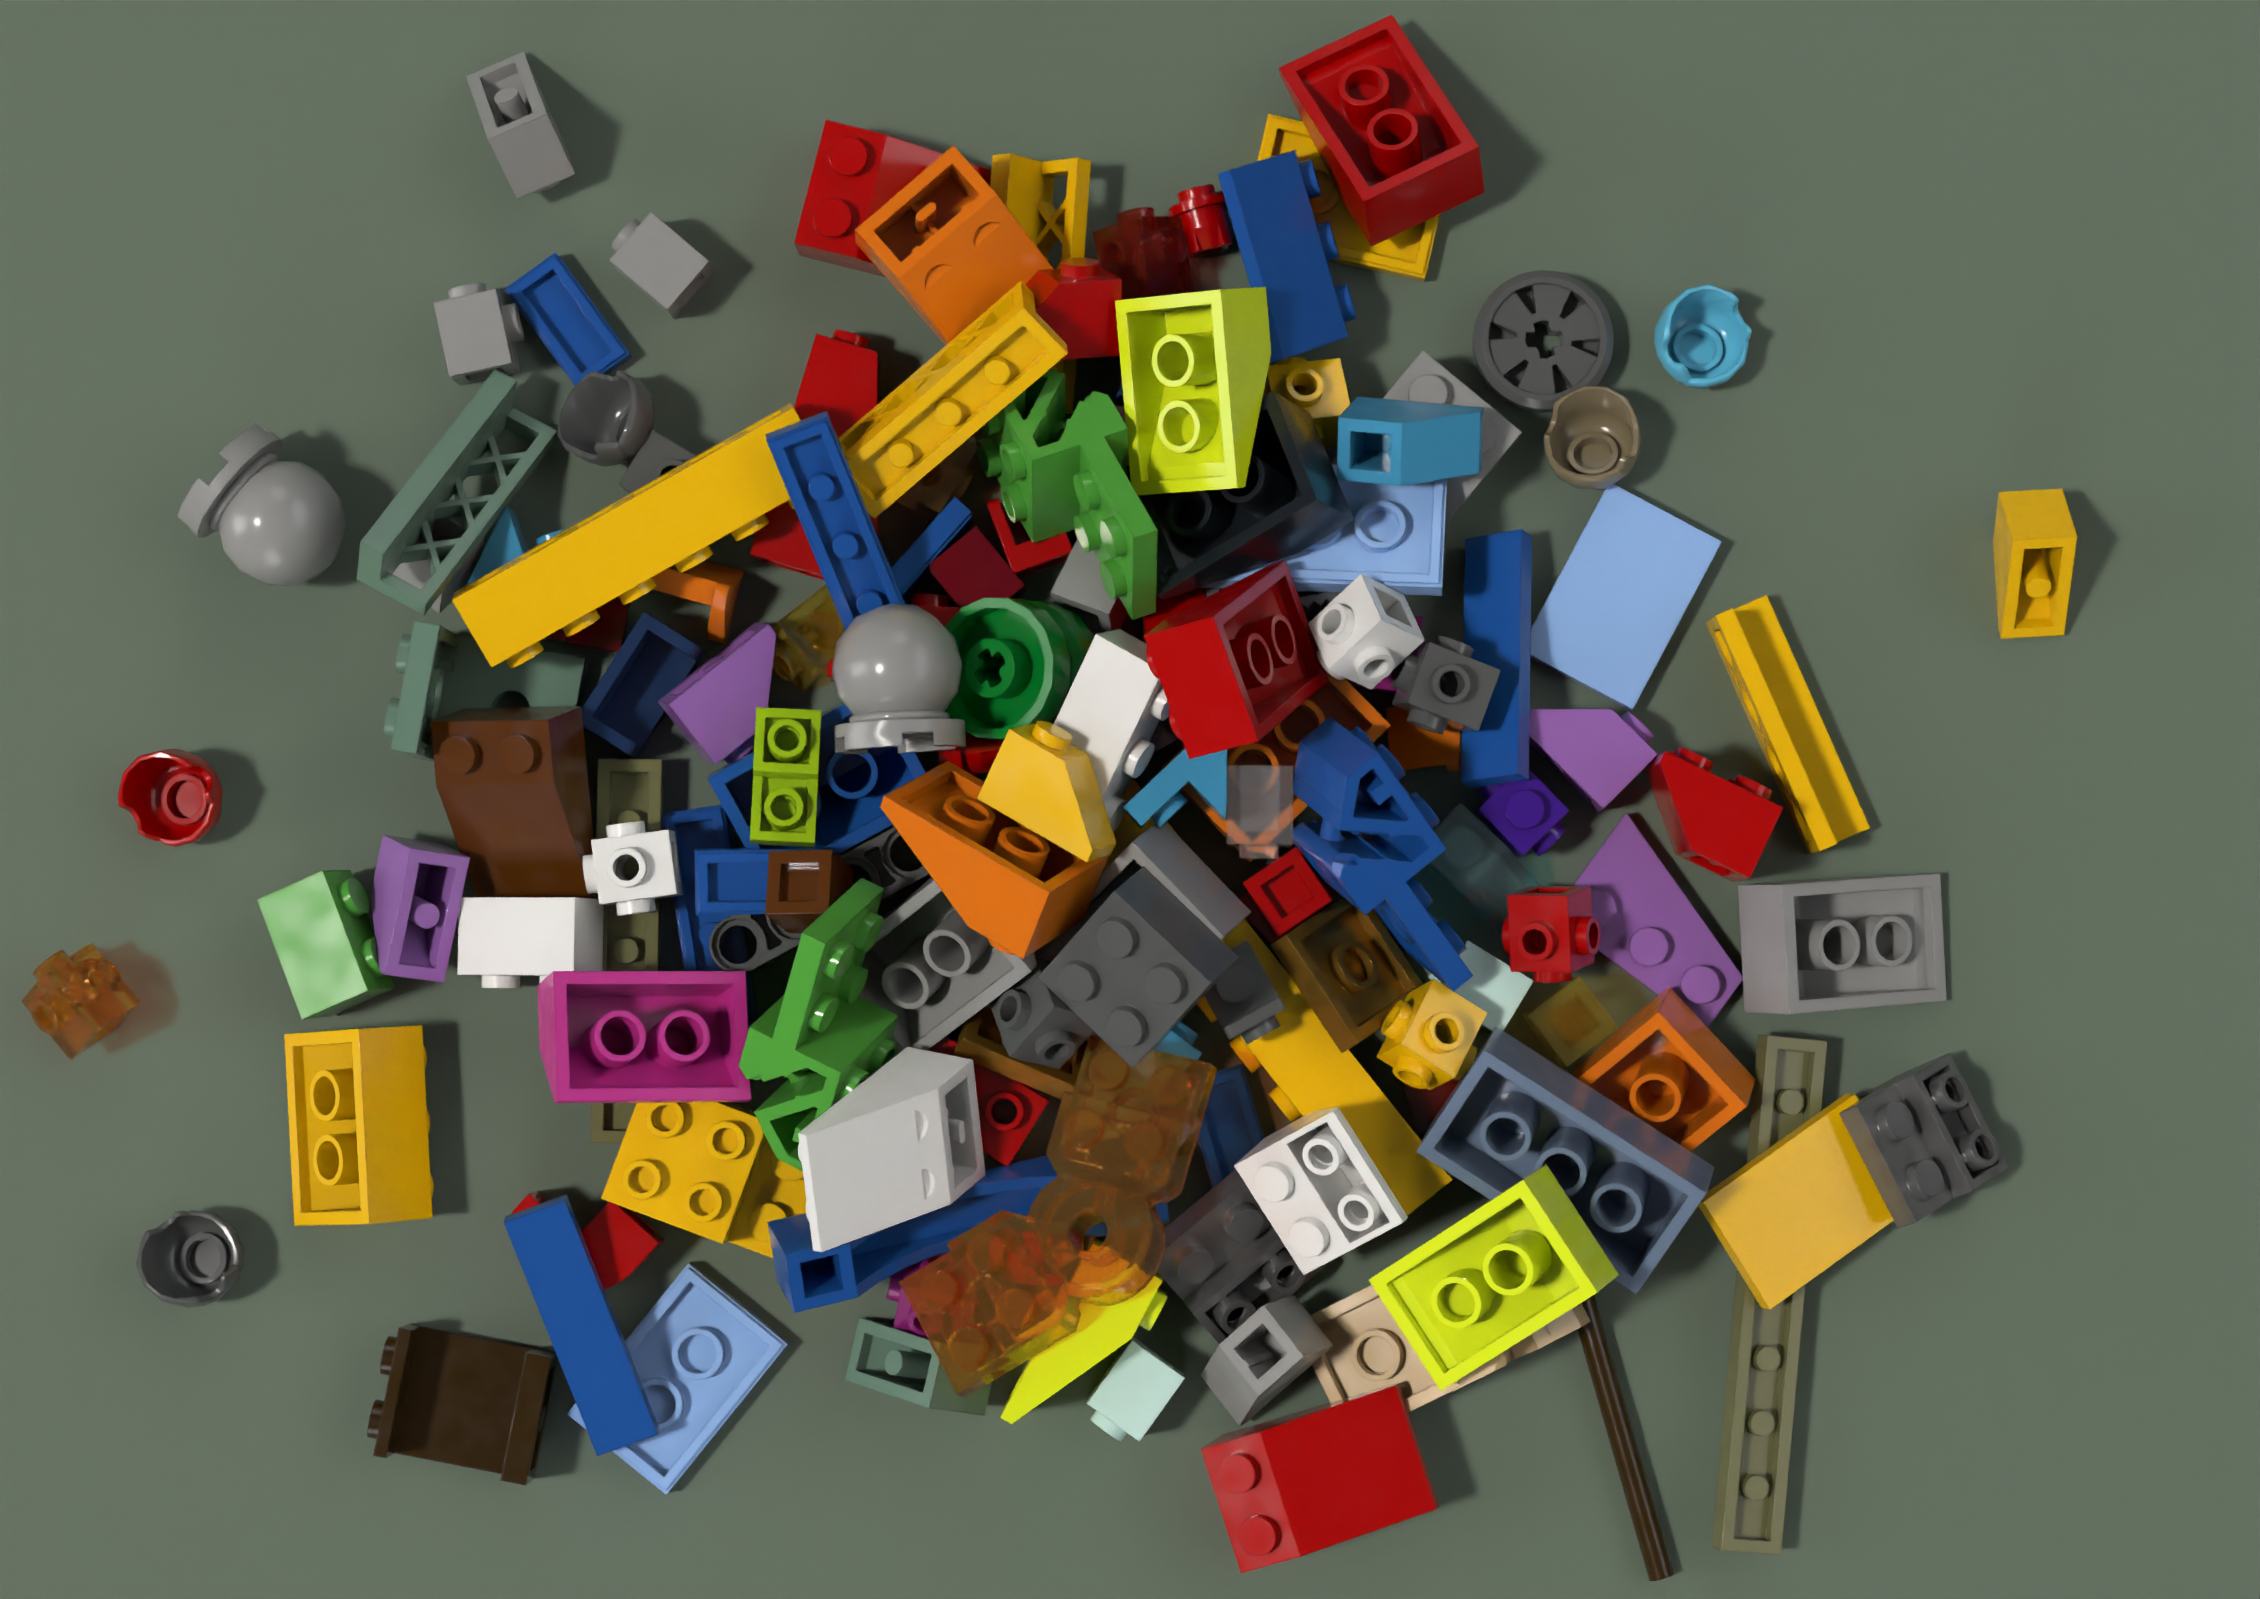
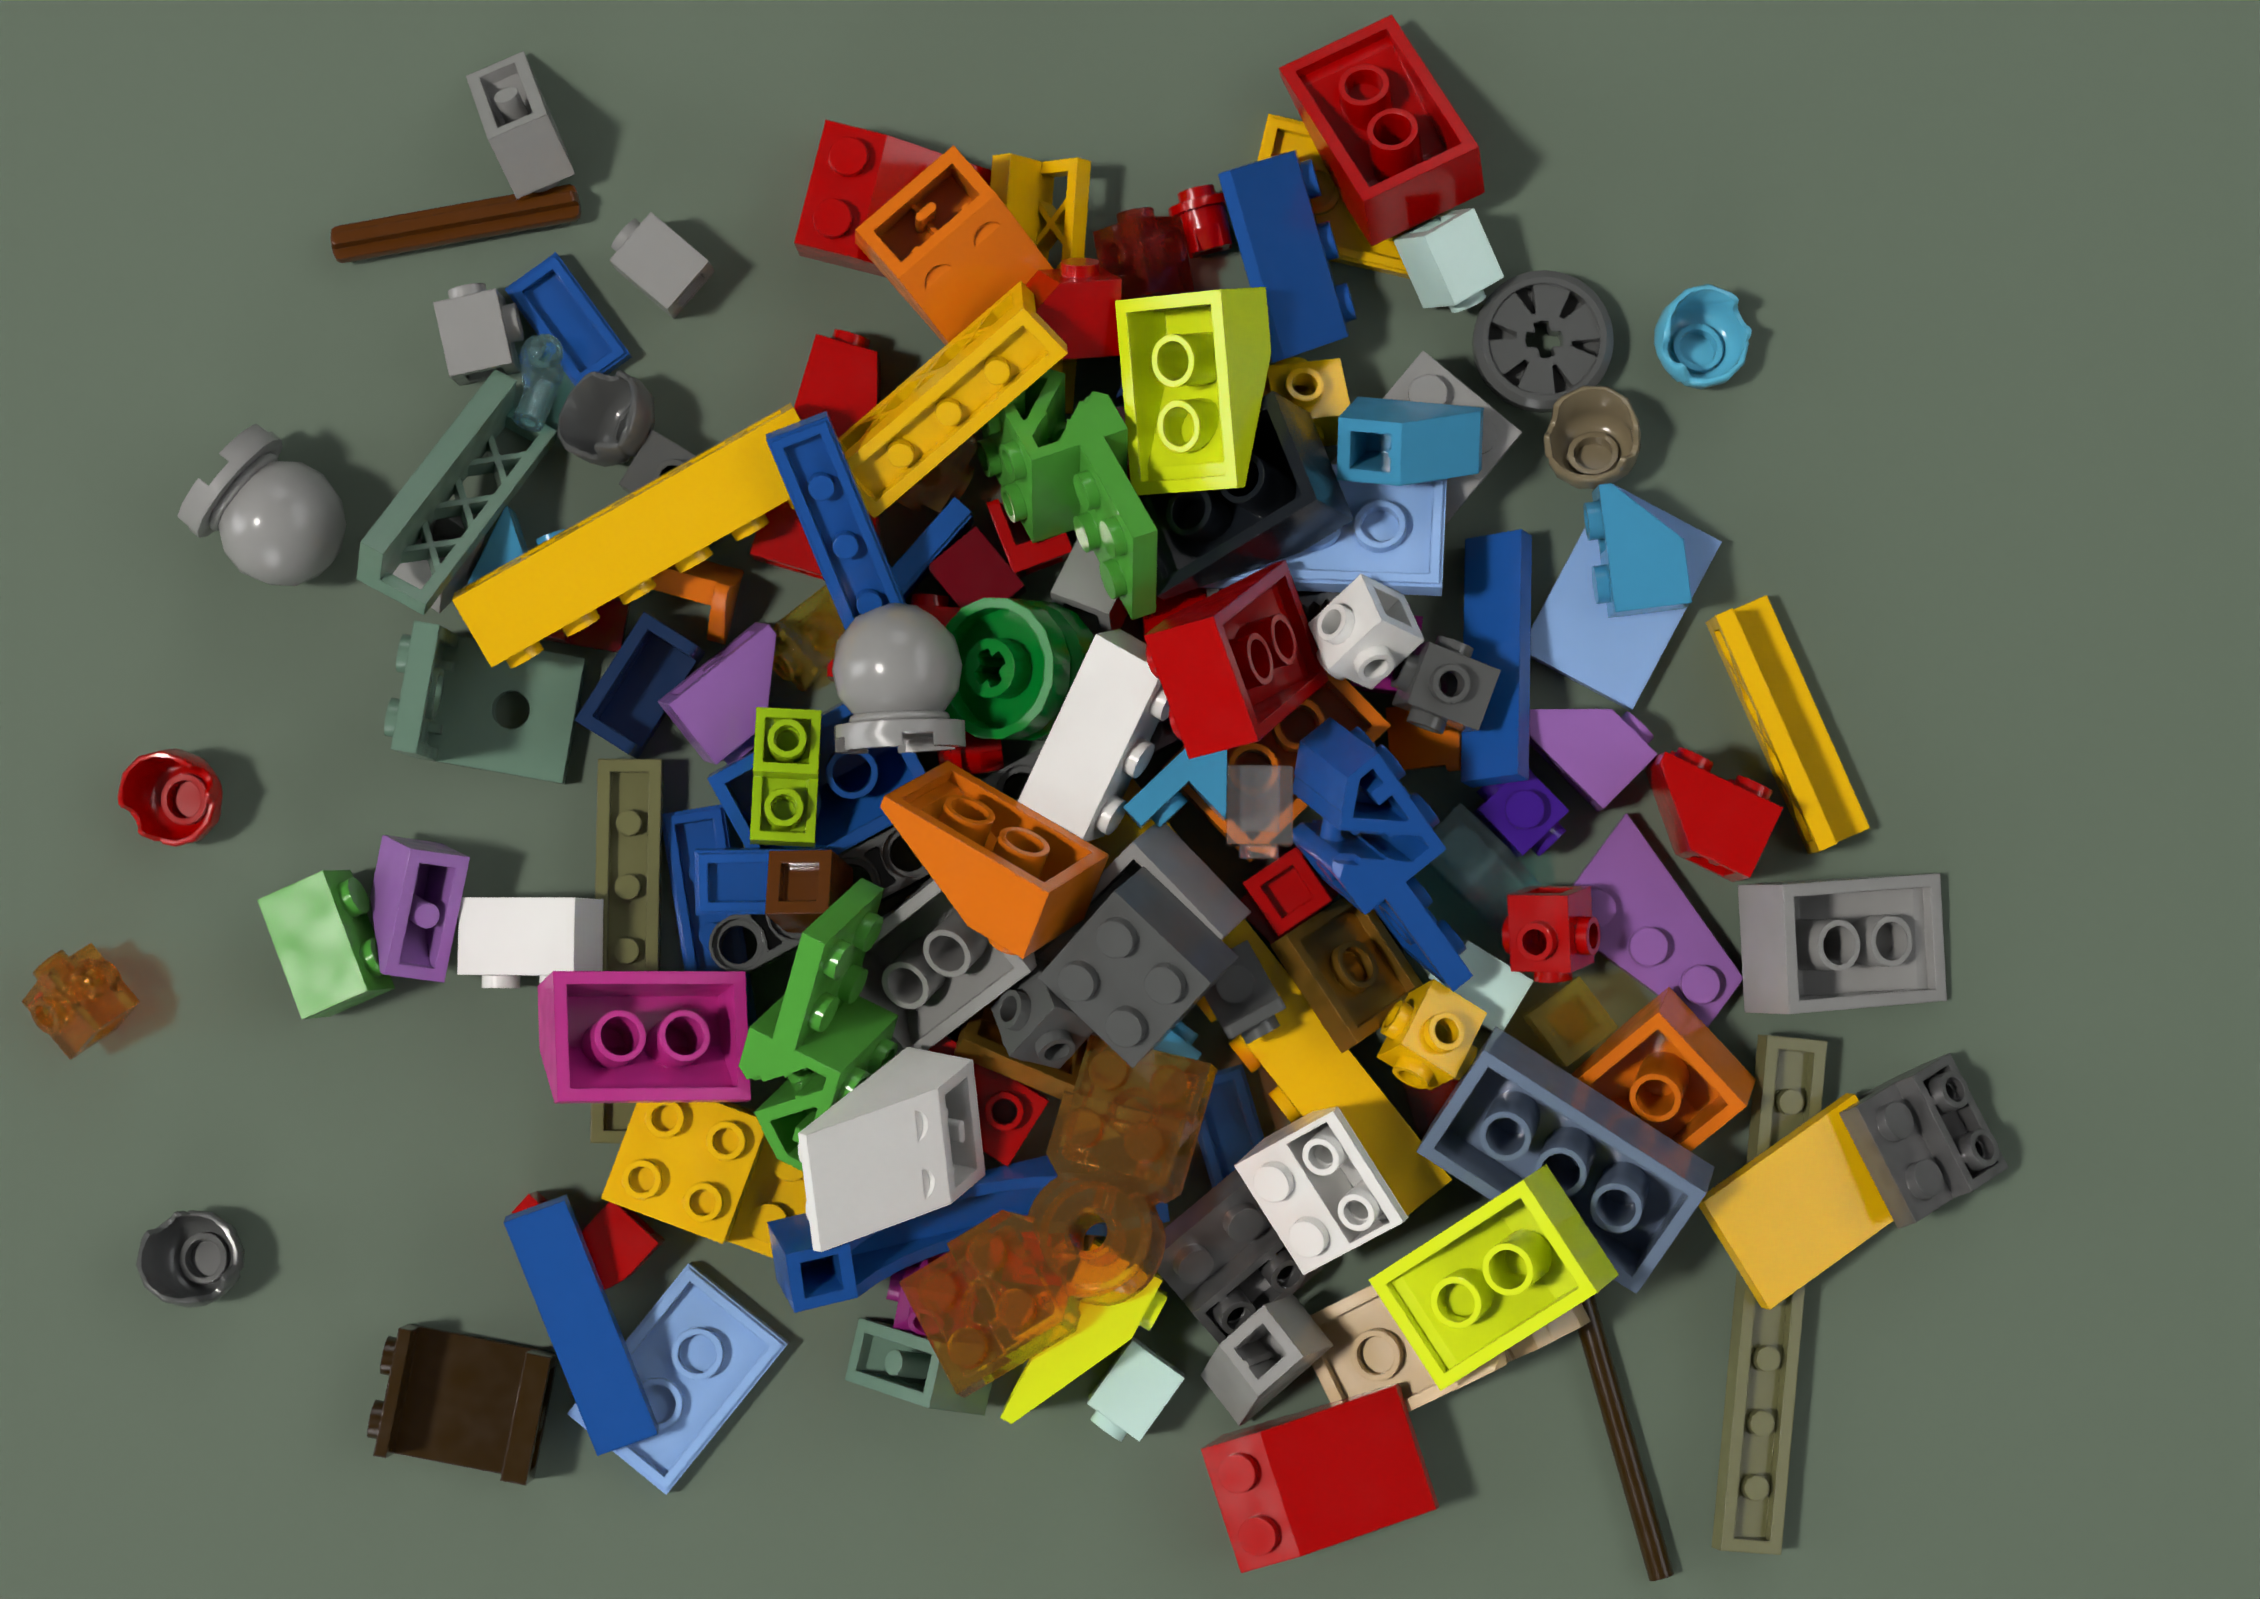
yellow slope [284,1025,434,1226] -> none
reddish brown slope [430,706,598,898] -> none
white brick [583,821,683,916] -> none
yellow slope [977,721,1116,862] -> none
yellow slope [1993,488,2077,639] -> none
none -> reddish brown axle [330,184,581,263]
none -> clear light blue arm [513,334,564,432]
none -> light aqua brick [1393,208,1504,313]
none -> dark azure slope [1583,483,1692,618]

